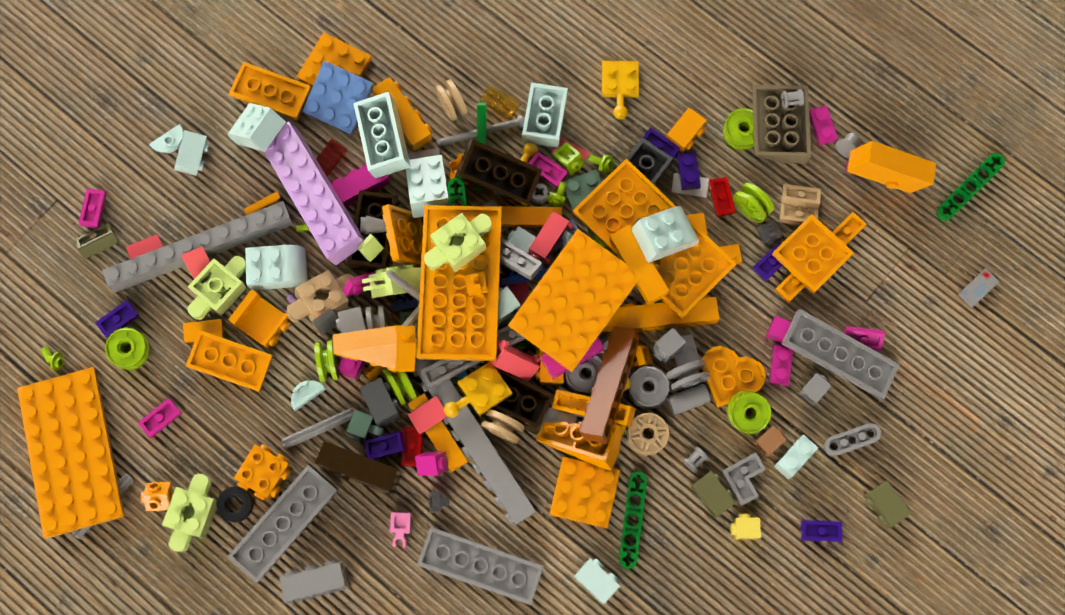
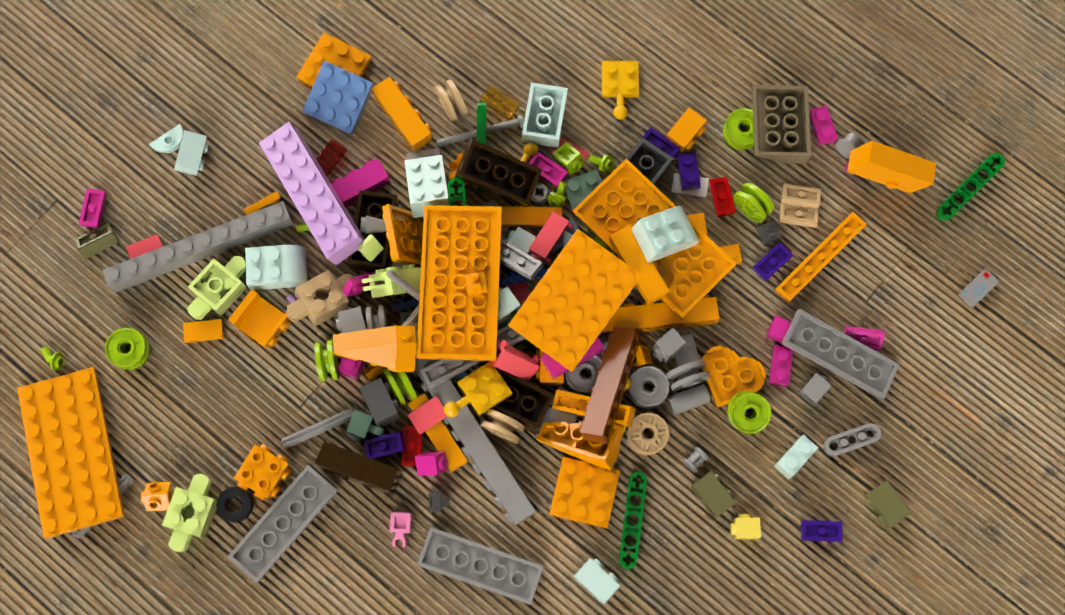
dark purple plate [95,300,140,339] -> none
dark pink plate [138,398,182,439] -> none
coral sticker [181,247,210,279] -> none
light orange plate [185,330,273,392] -> none
light orange plate [228,62,312,121] -> none
light aqua brick [228,103,286,152] -> none
light grey brick [279,560,350,604] -> none
light aqua plate [291,380,327,411] -> none
flat silver sticker [312,308,338,336] -> none
light aqua brick [353,92,411,179] -> none
yellowish green brick [424,213,492,272] -> none
light grey plate [721,452,766,506] -> none
medium nougat brick [753,426,787,458] -> none
light orange plate [772,214,854,294] -> none
light grey bush [781,89,804,108] -> none

